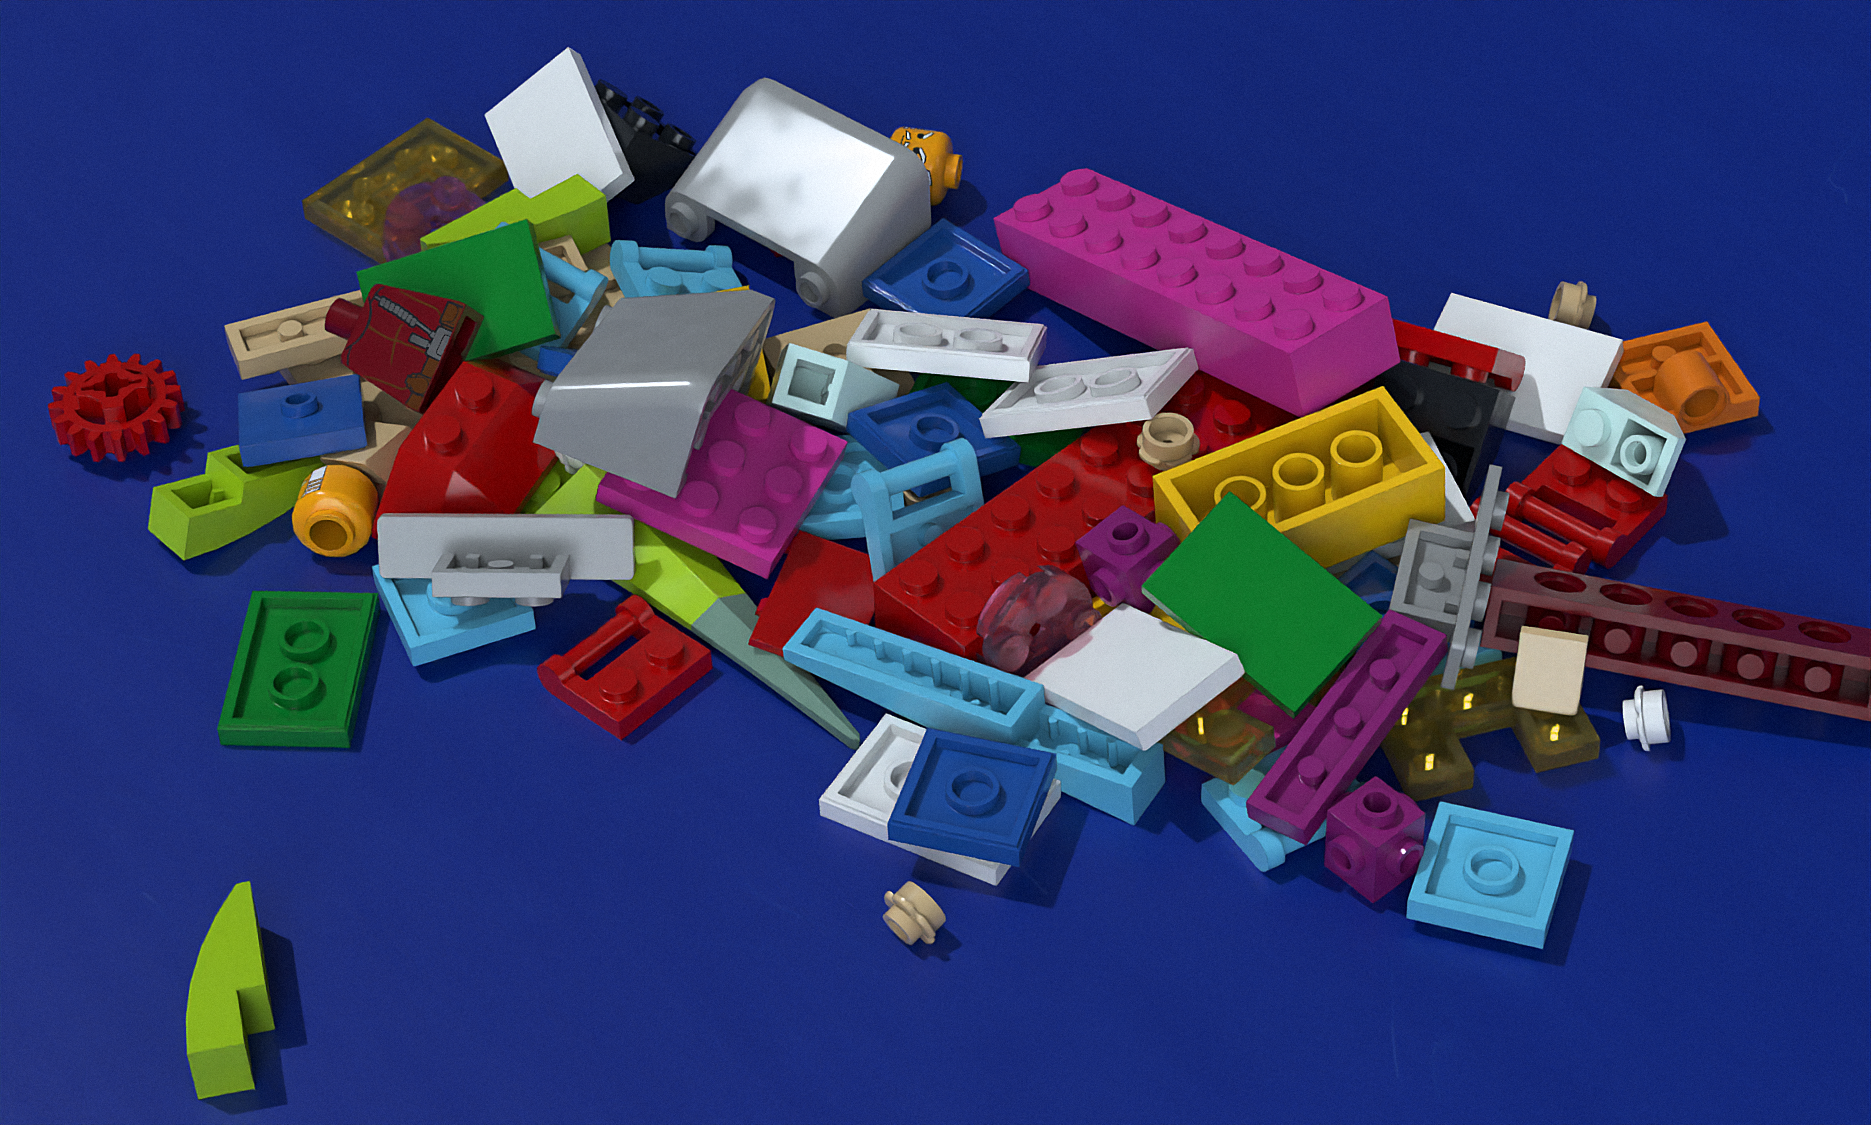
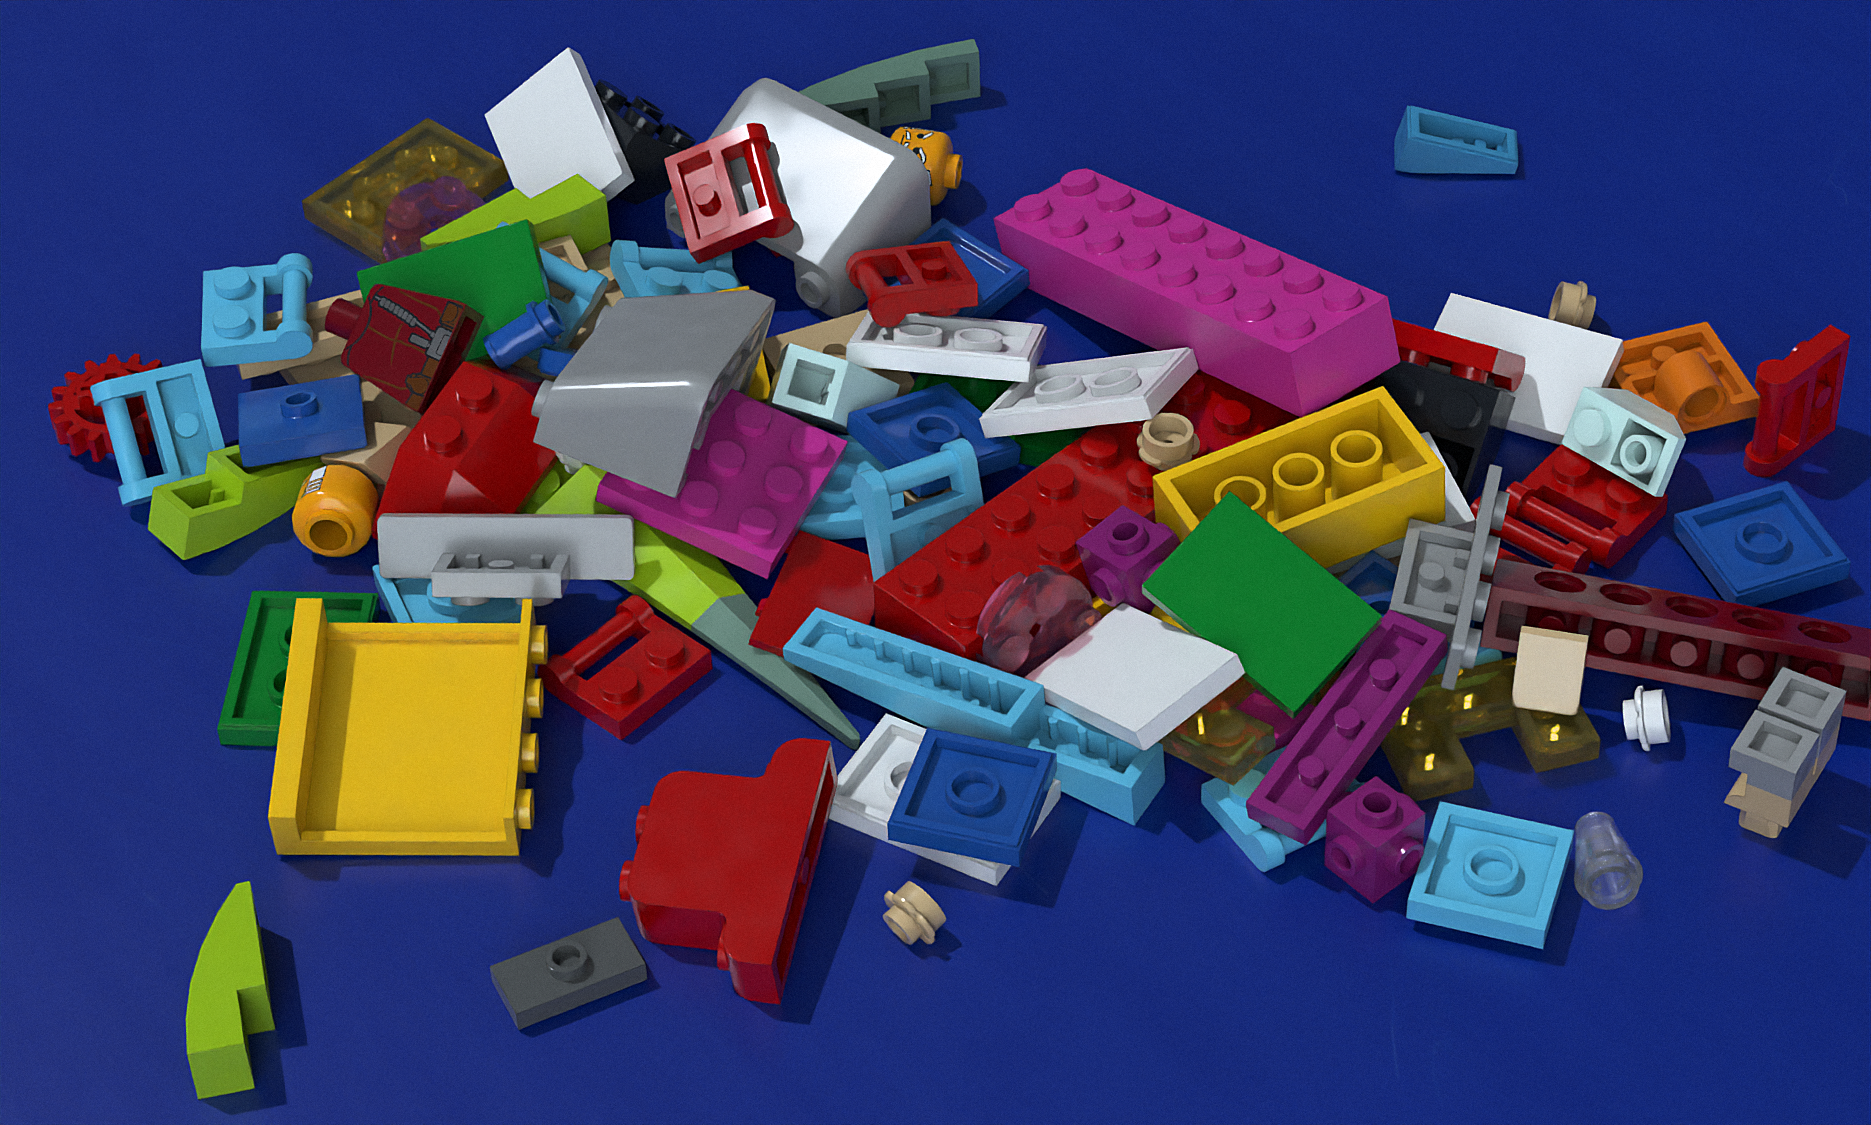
none -> medium azure plate [90,359,225,507]
none -> medium azure plate [201,253,313,367]
none -> yellow panel [268,598,548,856]
none -> blue pin [483,299,566,370]
none -> dark grey plate [490,917,647,1030]
none -> red brick [619,738,838,1005]
none -> plate [664,123,794,264]
none -> sand green slope [799,39,981,134]
none -> red plate [845,241,978,328]
none -> dark azure slope [1394,105,1518,174]
none -> clear cone [1574,812,1643,910]
none -> blue plate [1672,481,1851,607]
none -> light grey hips [1724,667,1847,838]
none -> red plate [1743,325,1851,477]

